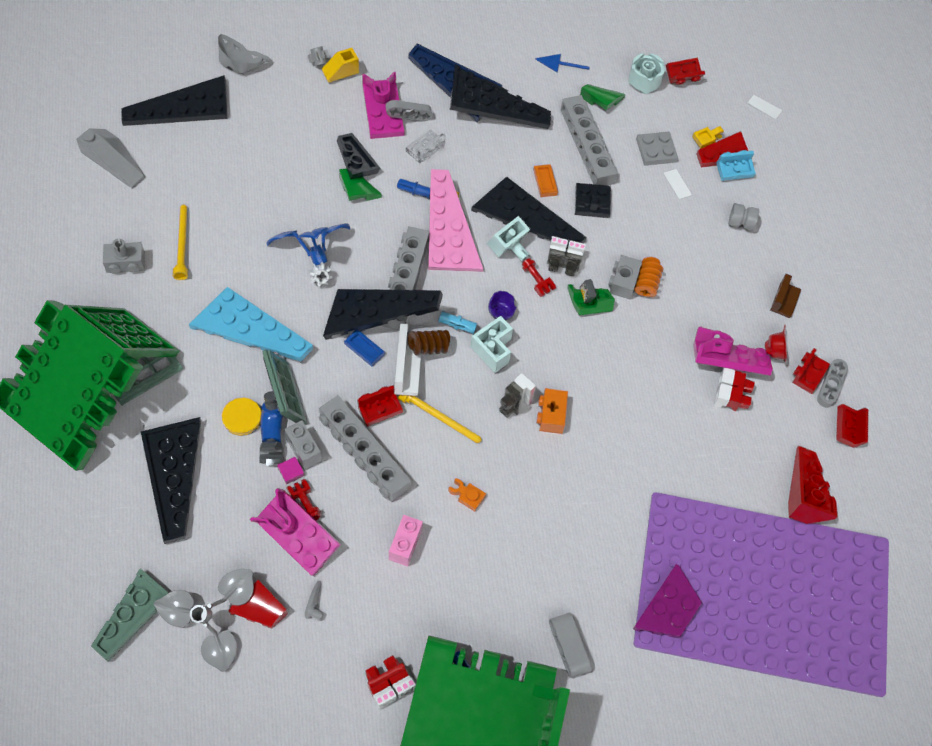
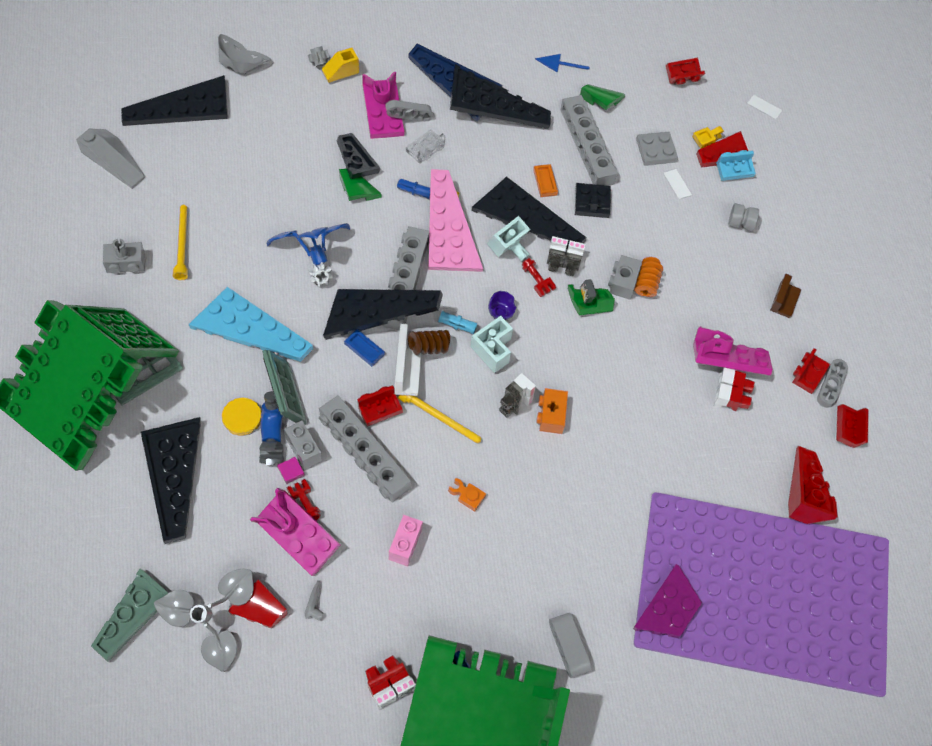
light aqua brick [628,53,665,94] -> none
red piece [764,325,787,362] -> none

